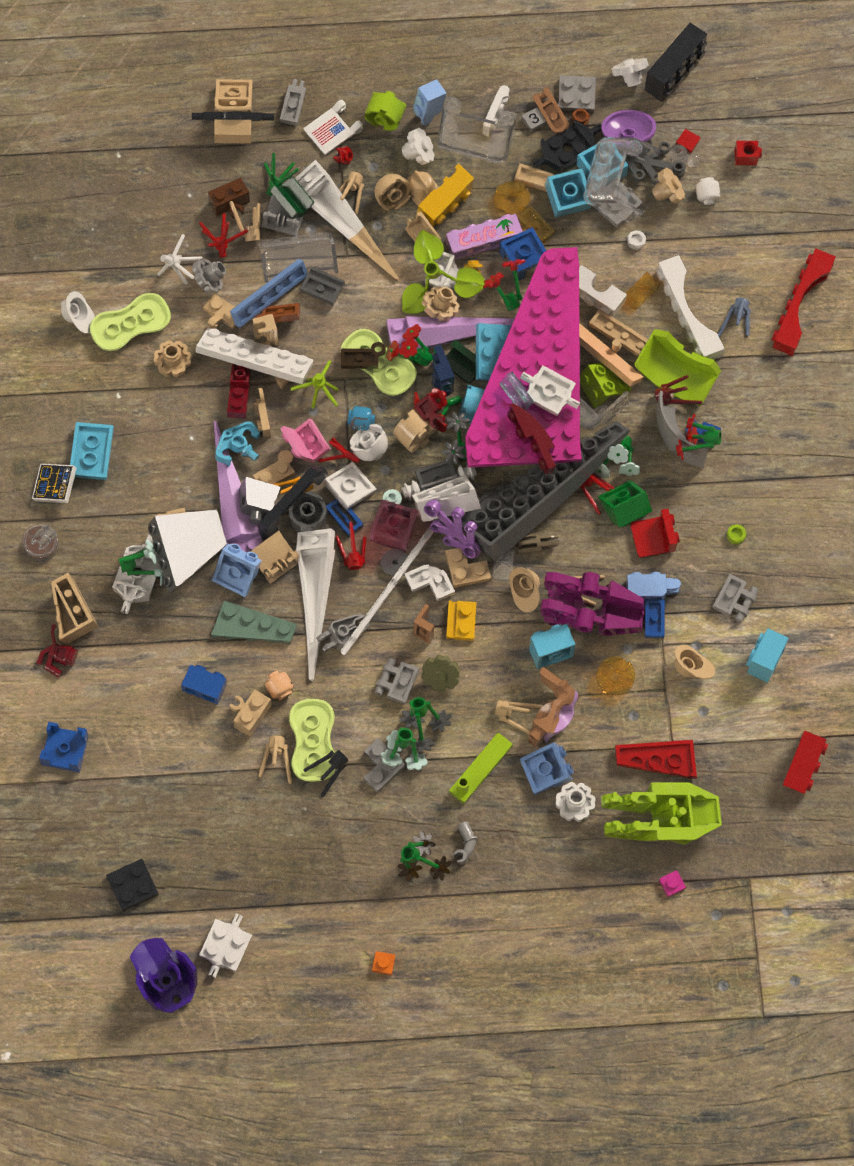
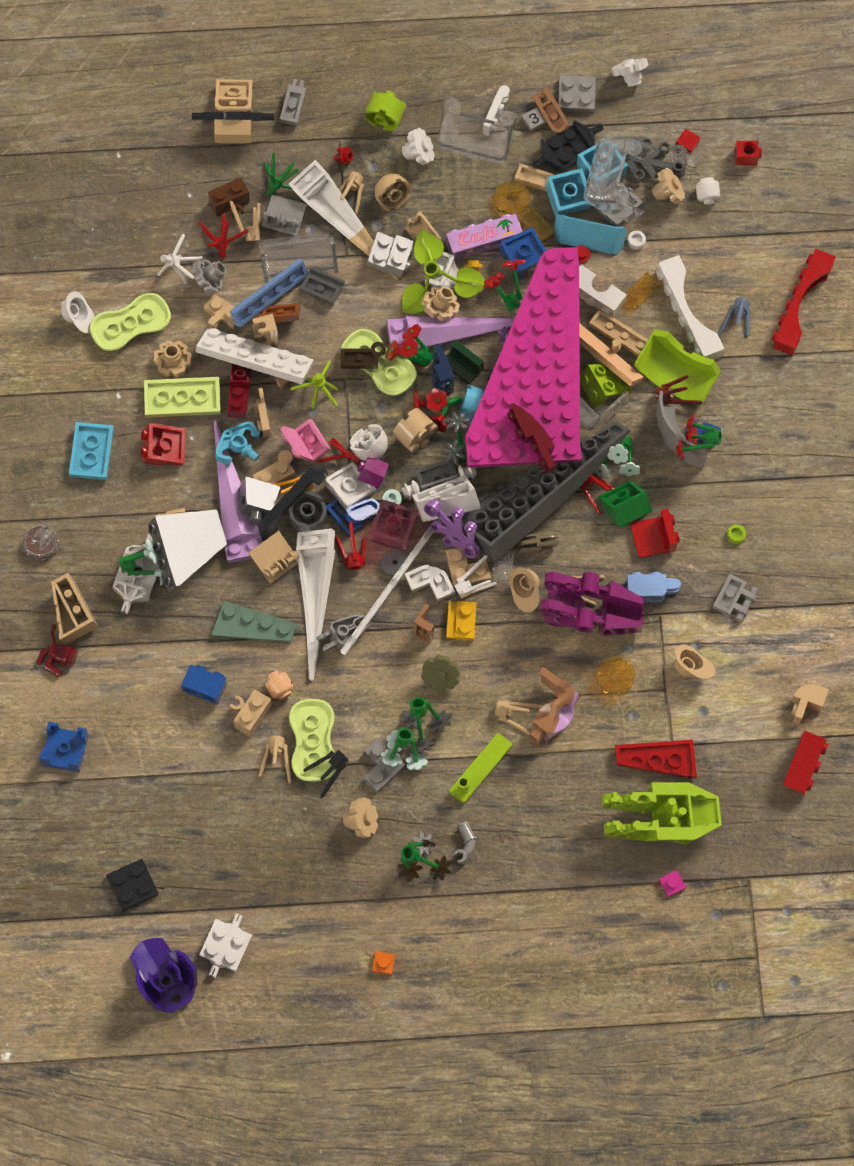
tile [32,464,77,503] -> none
light blue plate [212,544,262,597] -> none
panel [270,177,314,218] -> none
white flag [303,100,364,156] -> none
dark azure head [347,406,375,431] -> none
light grey plate [375,658,420,705] -> none
tan piece [407,170,439,206] -> none
light blue hinge [413,79,446,126] -> none
dark red plate [414,394,446,429] -> none
yellow wedge [417,163,474,227] -> none
medium azure plate [476,323,512,381] -> none
clear light blue tile [499,371,534,411] -> none
white plate [520,365,580,416] -> none
medium blue plate [520,742,574,795] -> none
medium azure brick [529,624,575,670] -> none
white plant [555,782,595,822] -> none
dark orange plate [571,109,590,125] -> none
medium lavender dish [602,110,656,147] -> none
black brick [644,22,707,102] -> none
blue plate [645,599,665,638] -> none
medium azure brick [746,628,789,683] -> none
none -> red plate [140,423,185,466]
none -> yellowish green plate [144,377,221,418]
none -> tan plant [343,797,378,838]
none -> tile [345,498,381,524]
none -> magenta brick [357,457,389,488]
none -> plate [366,232,414,278]
none -> white plant [454,555,497,599]
none -> medium azure piece [553,214,627,254]
none -> red plate [577,246,590,264]
none -> tan brick [791,684,829,724]

